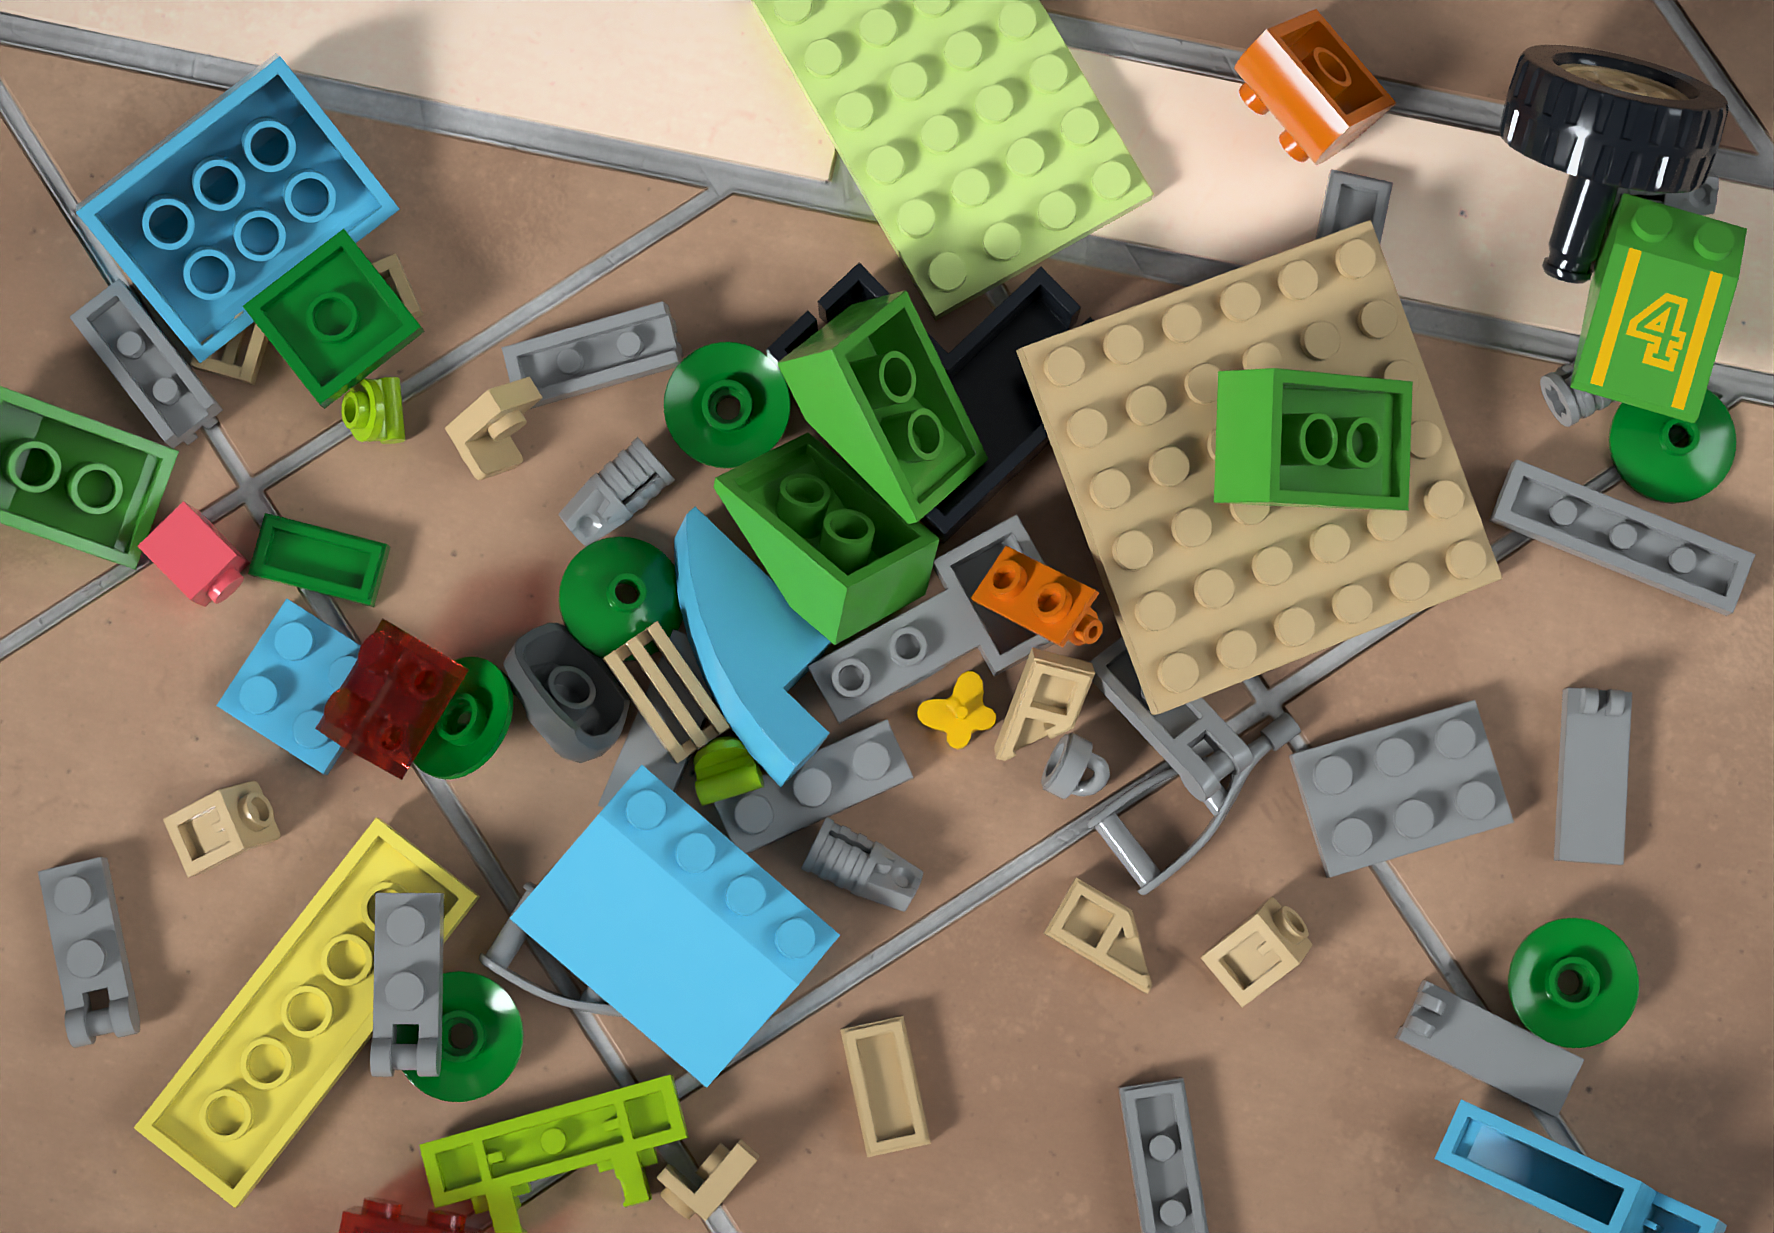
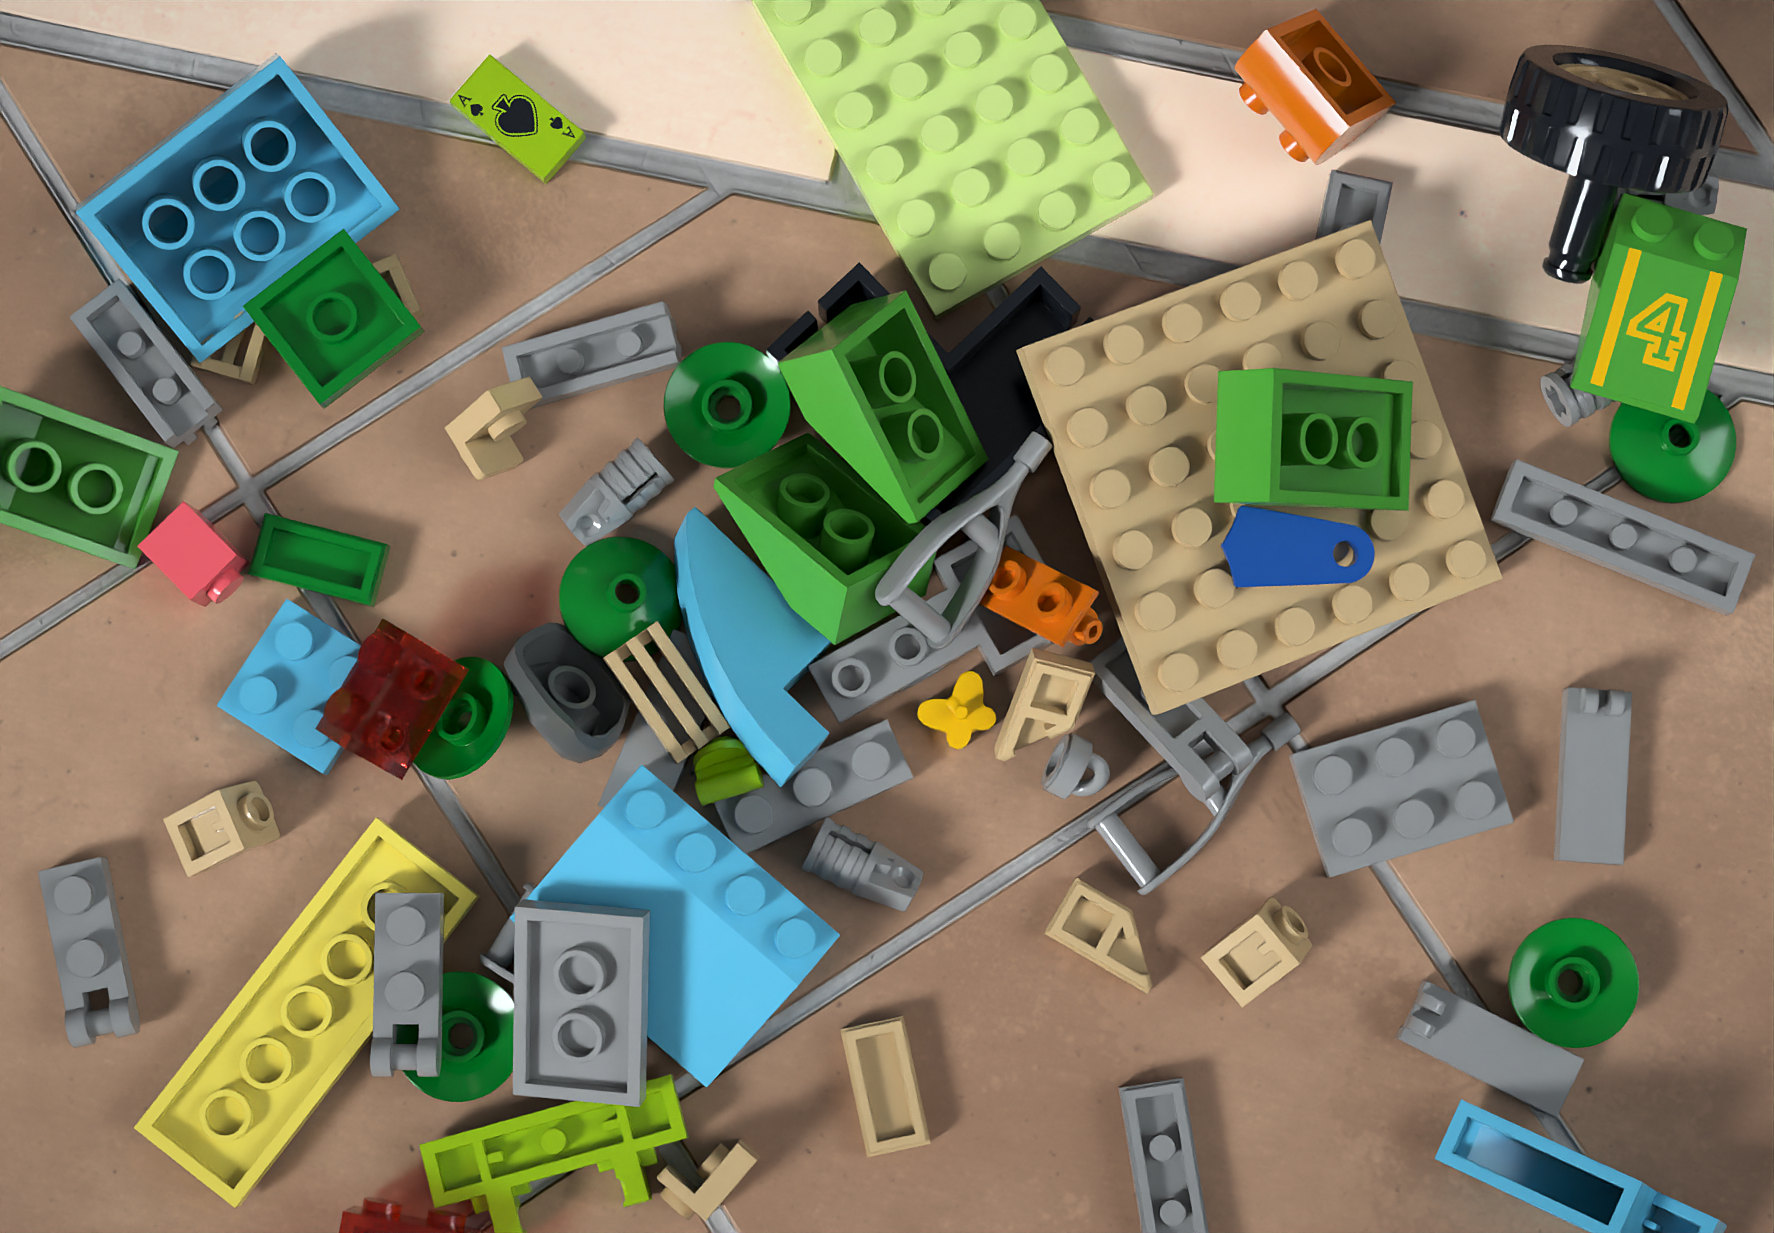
lime plate [341,377,406,444] -> none
none -> lime tile [449,54,586,184]
none -> light grey plate [513,899,650,1107]
none -> light grey piece [875,431,1053,649]
none -> blue piece [1221,506,1375,587]

